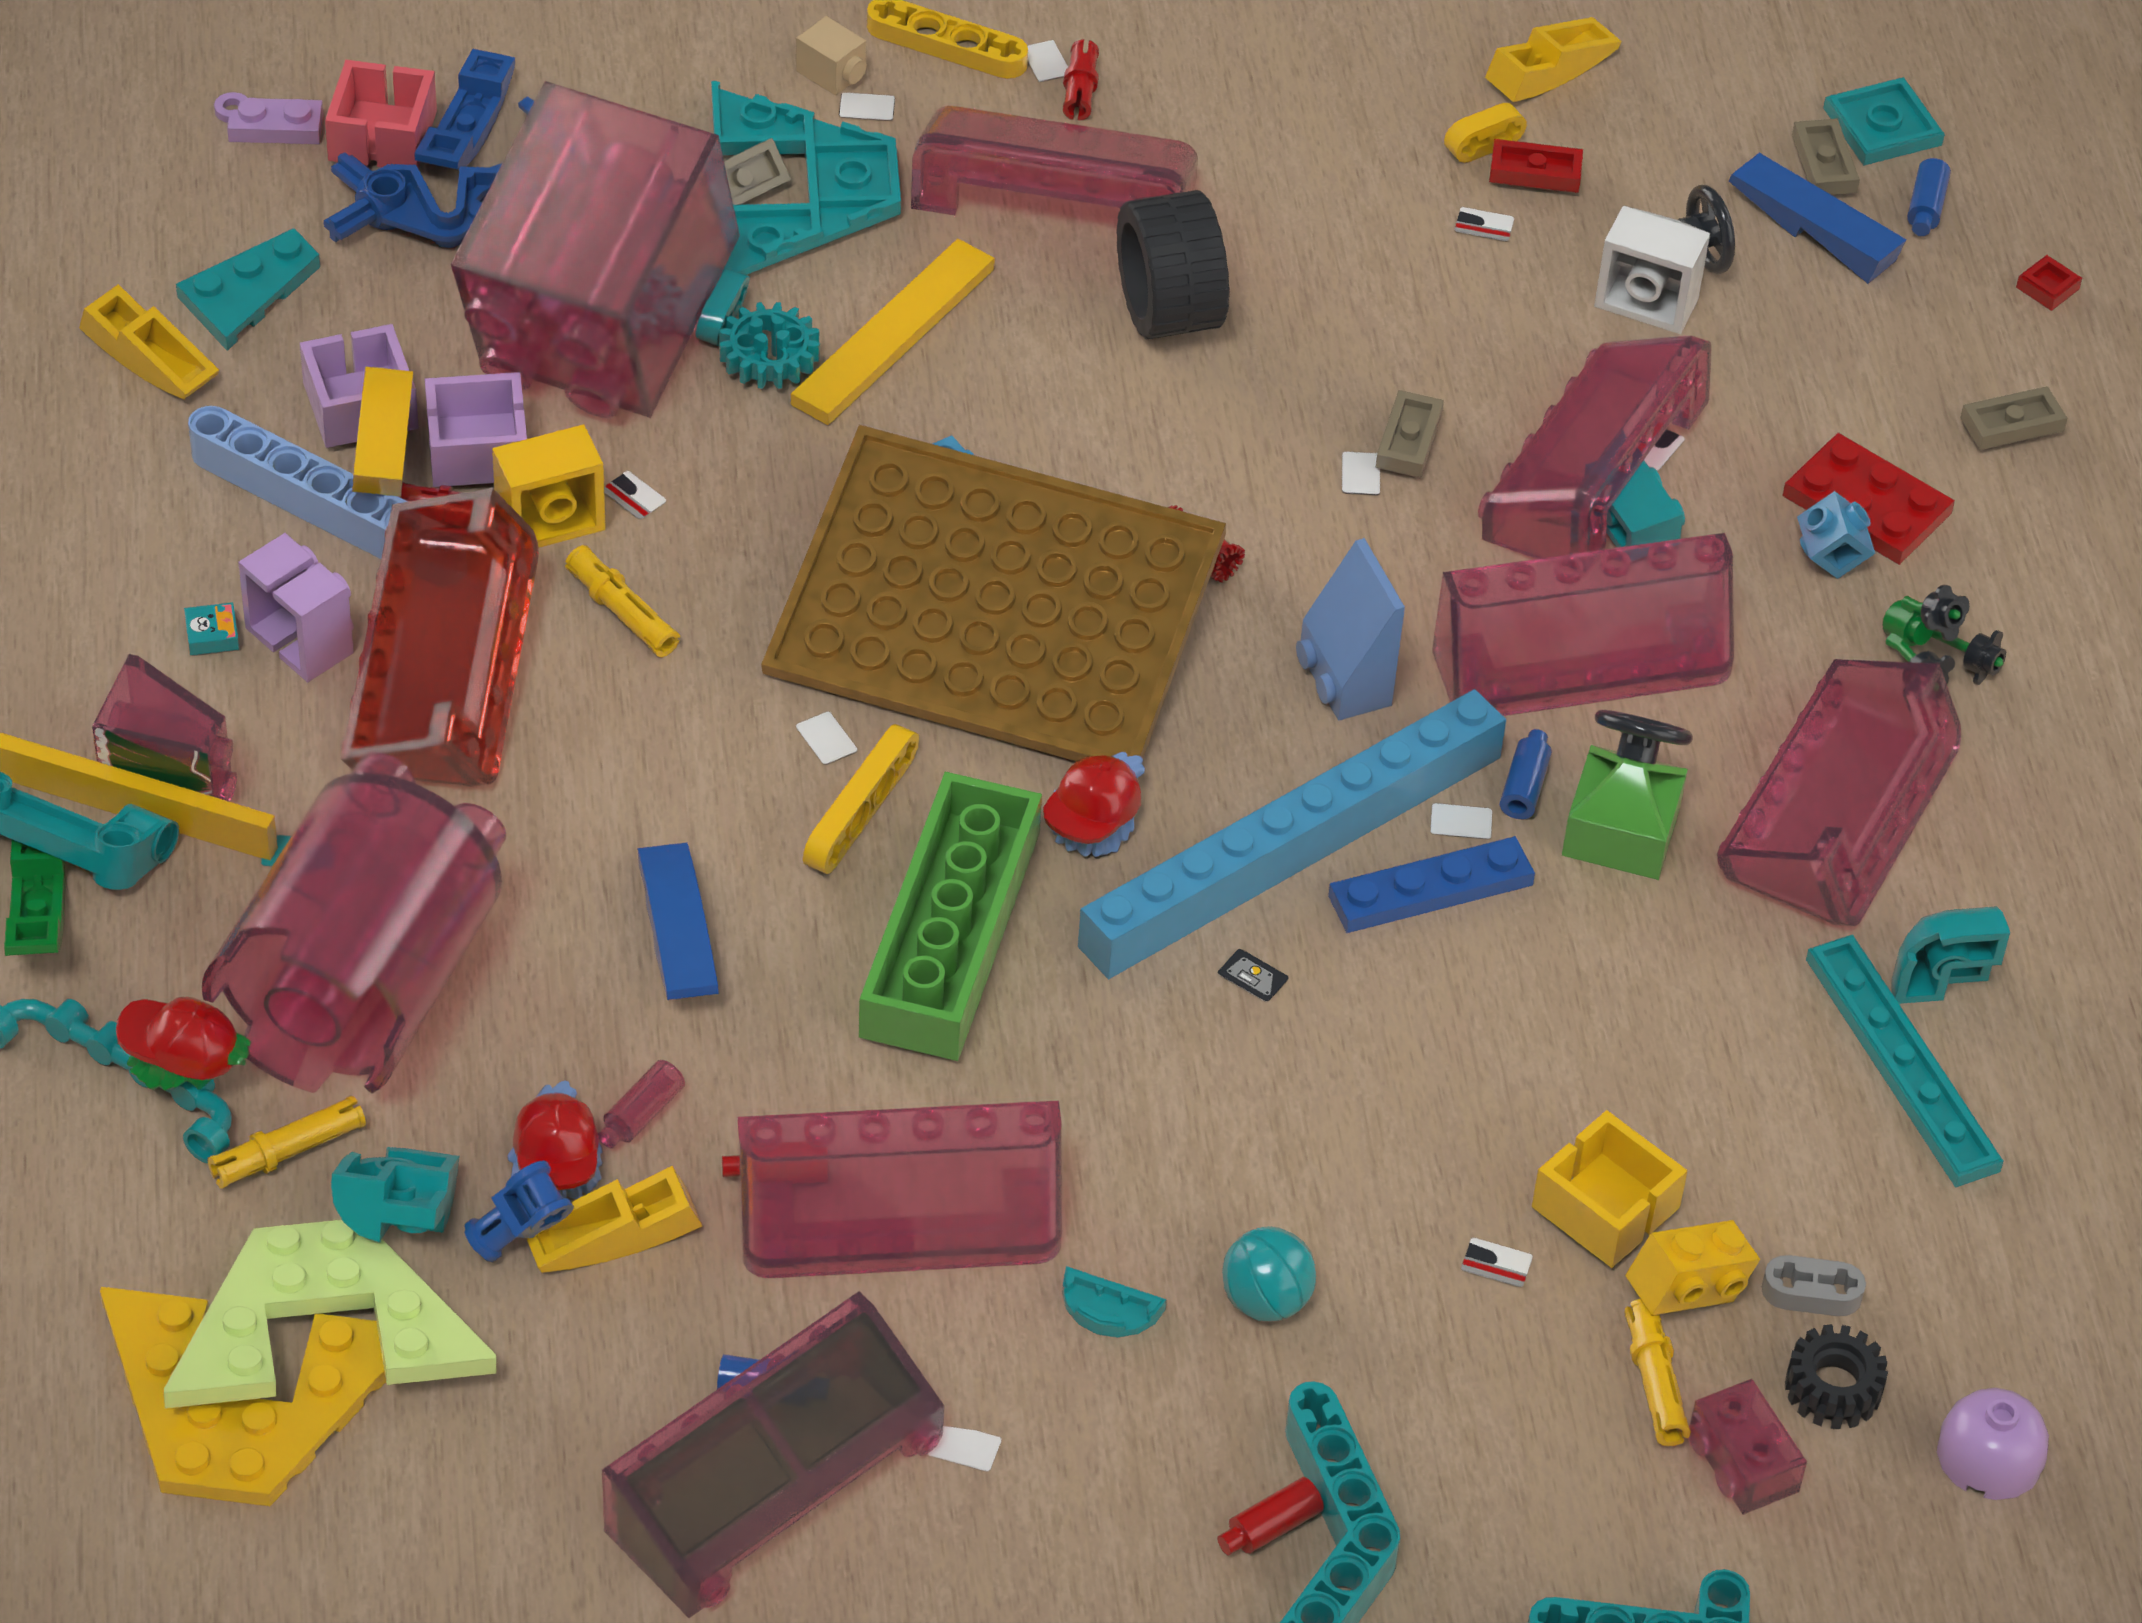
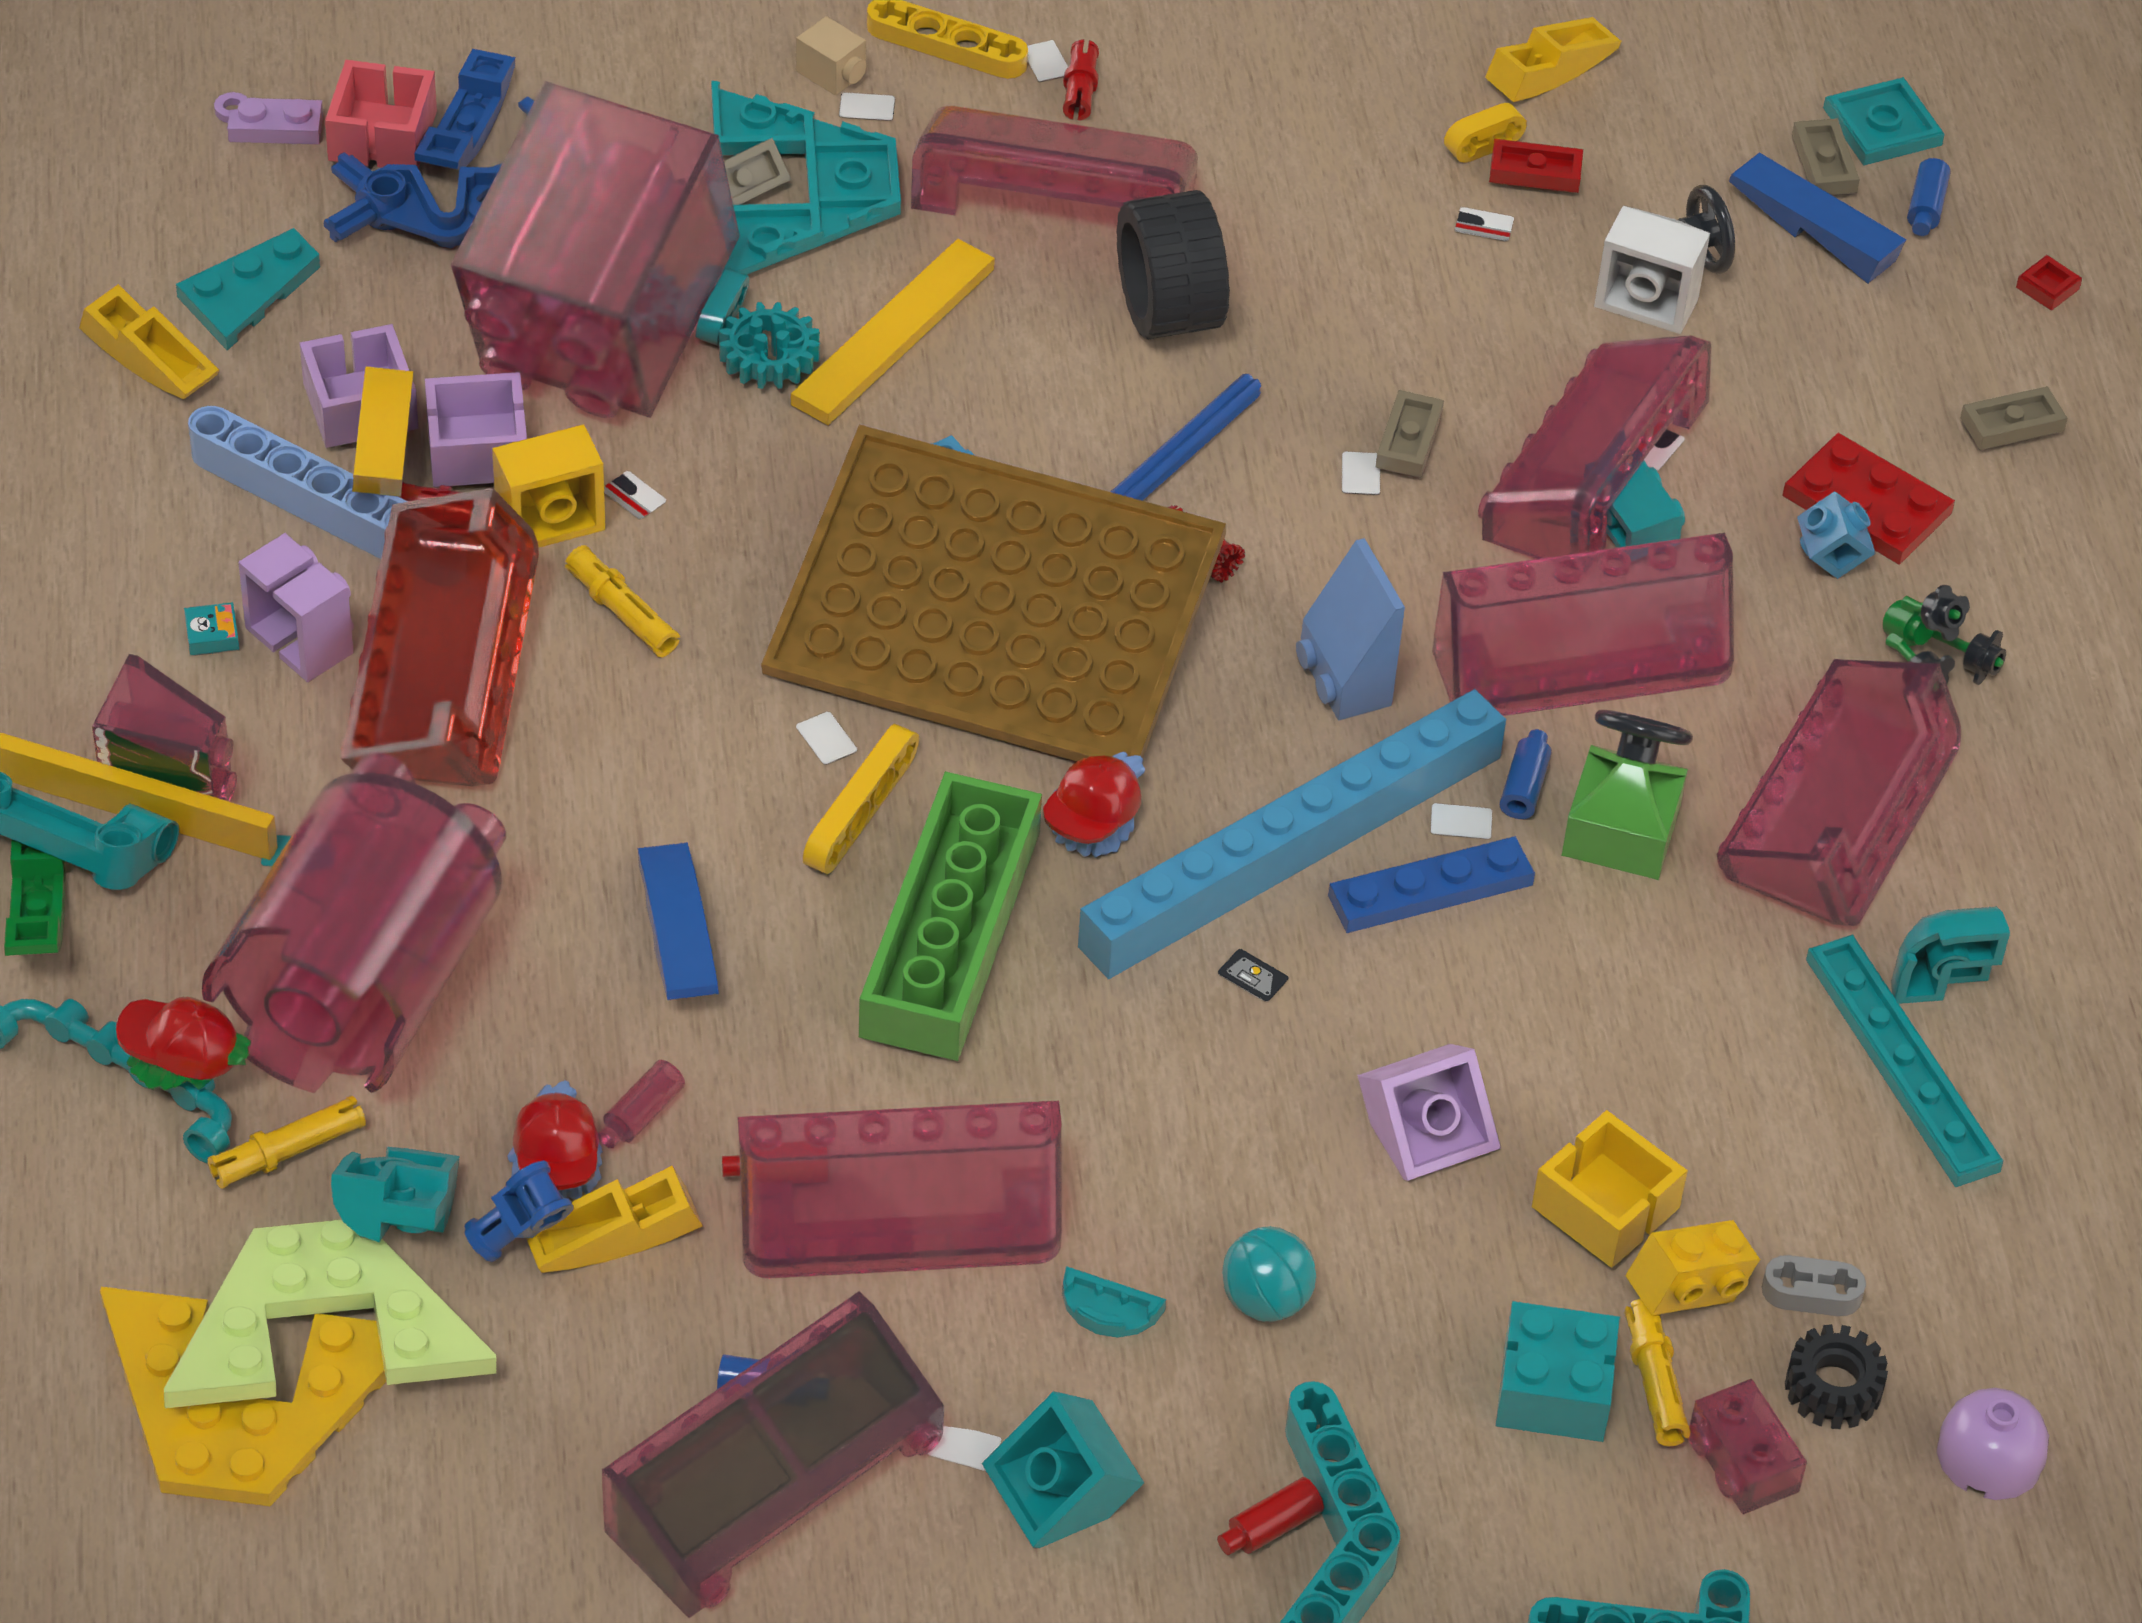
sticker [1461,1238,1533,1287] -> none
none -> teal slope [981,1391,1144,1548]
none -> blue axle [1110,374,1261,501]
none -> lavender slope [1357,1044,1501,1181]
none -> teal piece [1495,1301,1620,1442]

